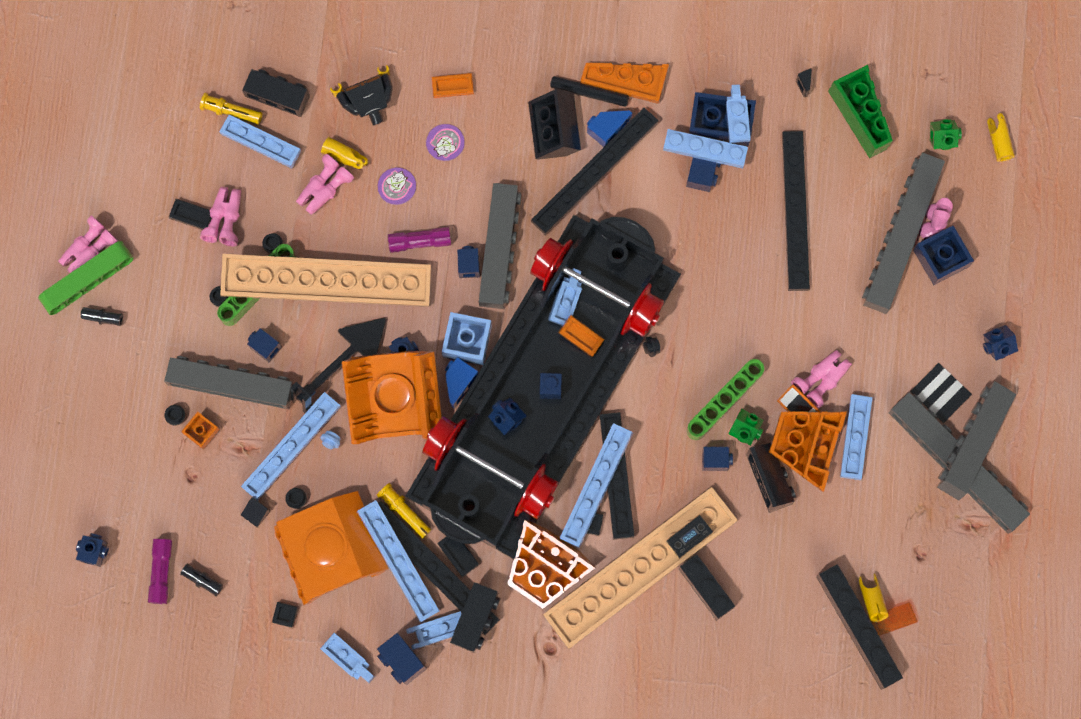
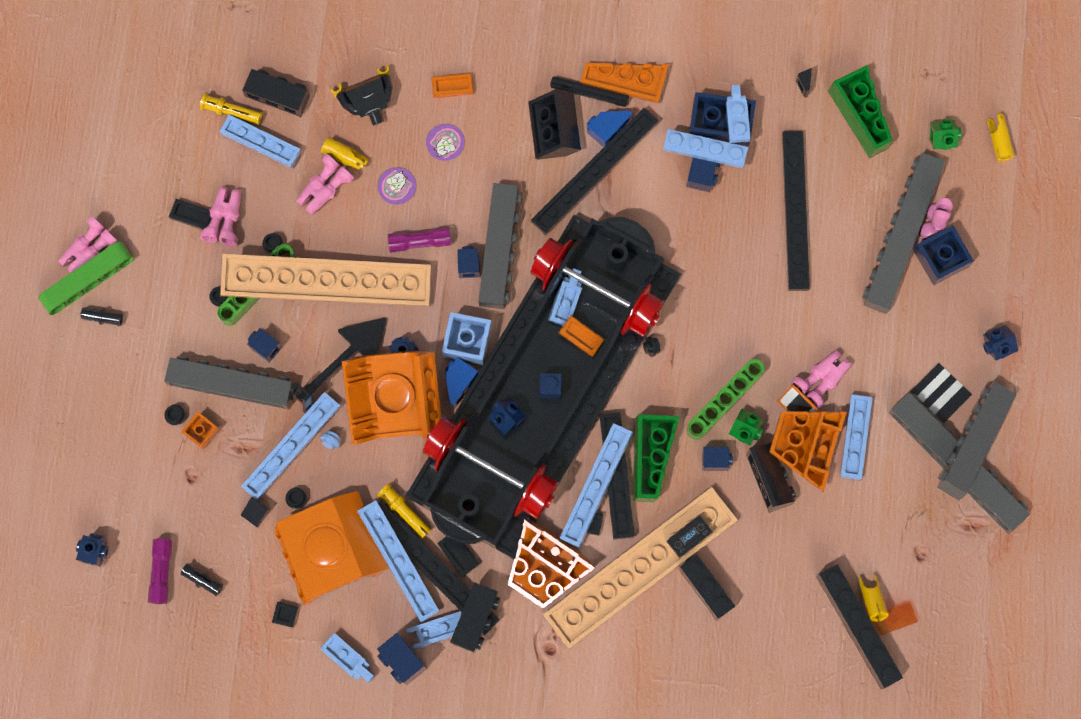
none -> green wedge [633,414,680,503]

